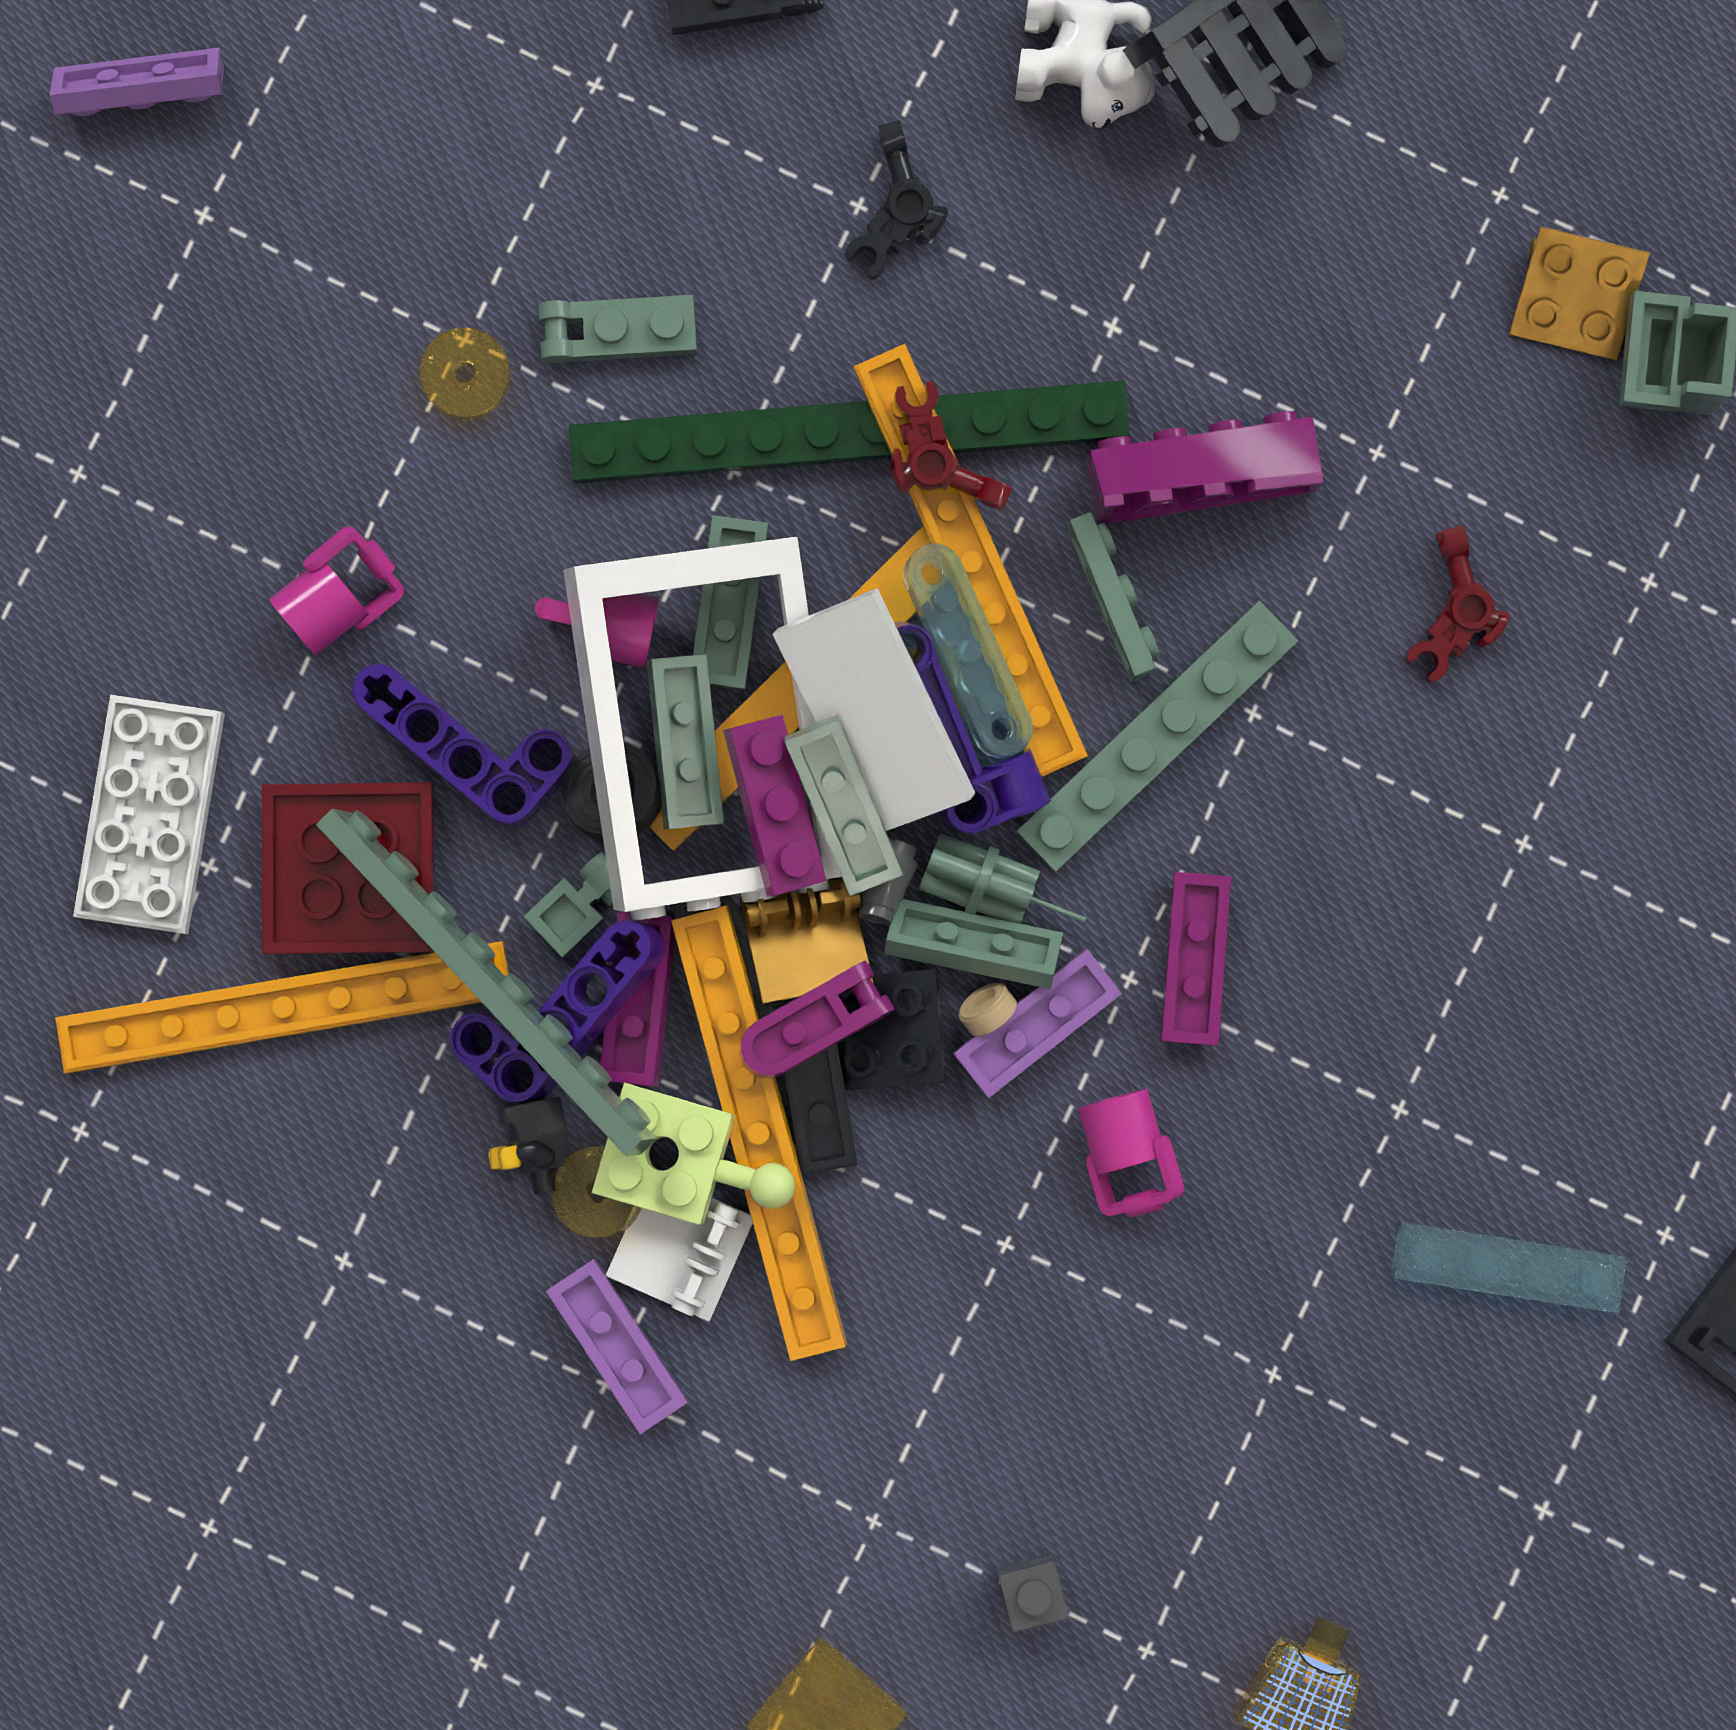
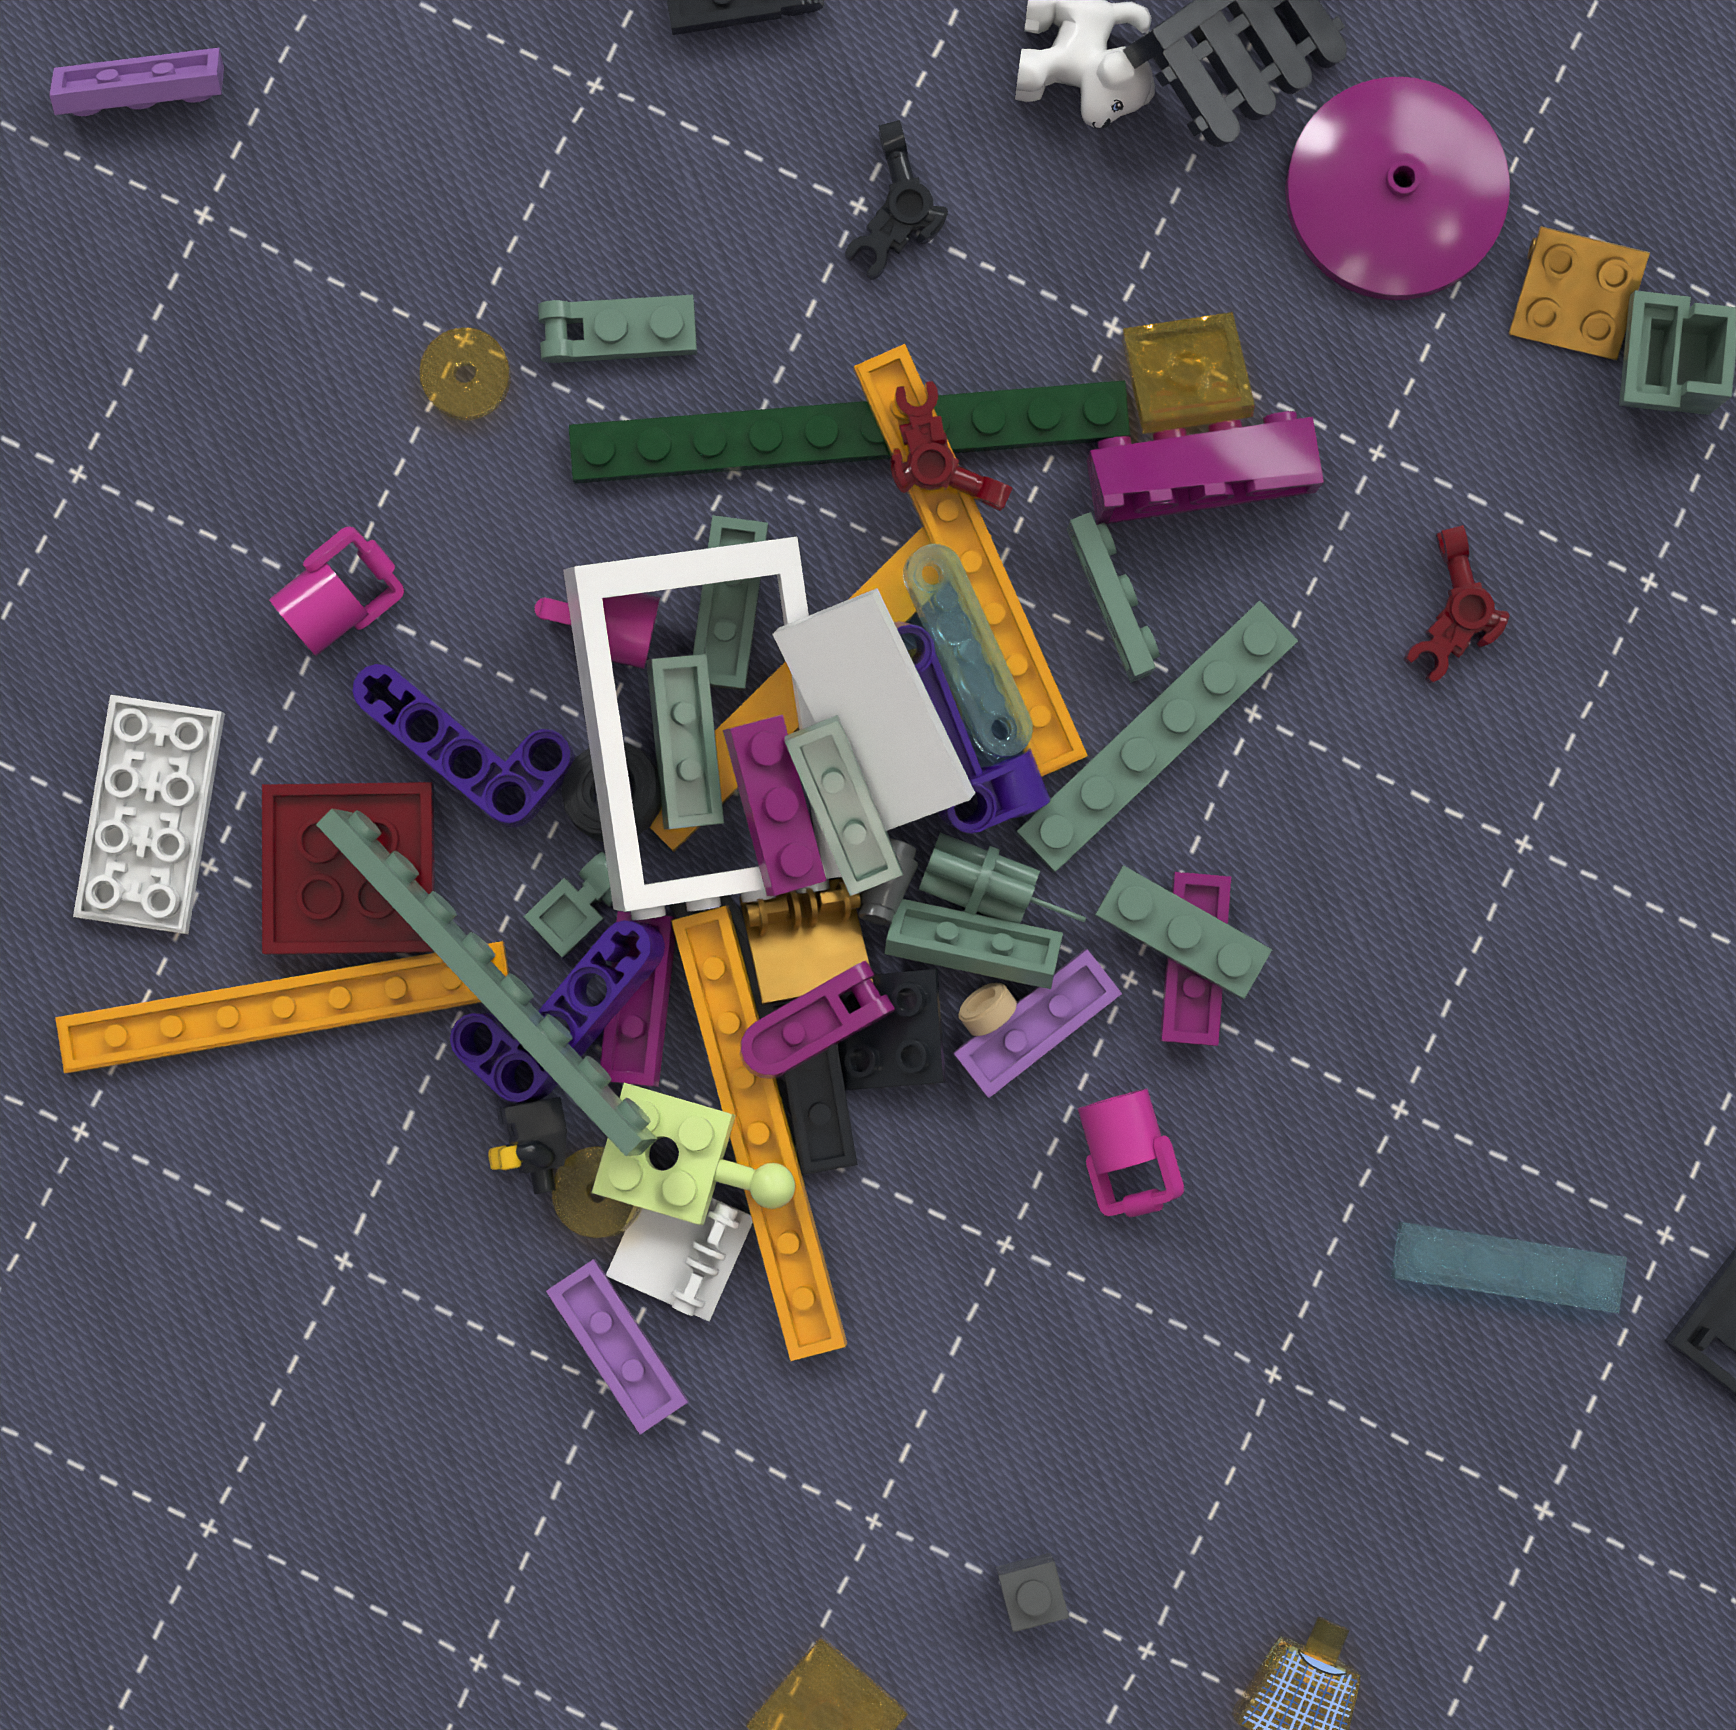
none -> sand green plate [1094,865,1272,1000]
none -> clear yellow plate [1122,312,1255,434]
none -> magenta dish [1285,77,1510,300]

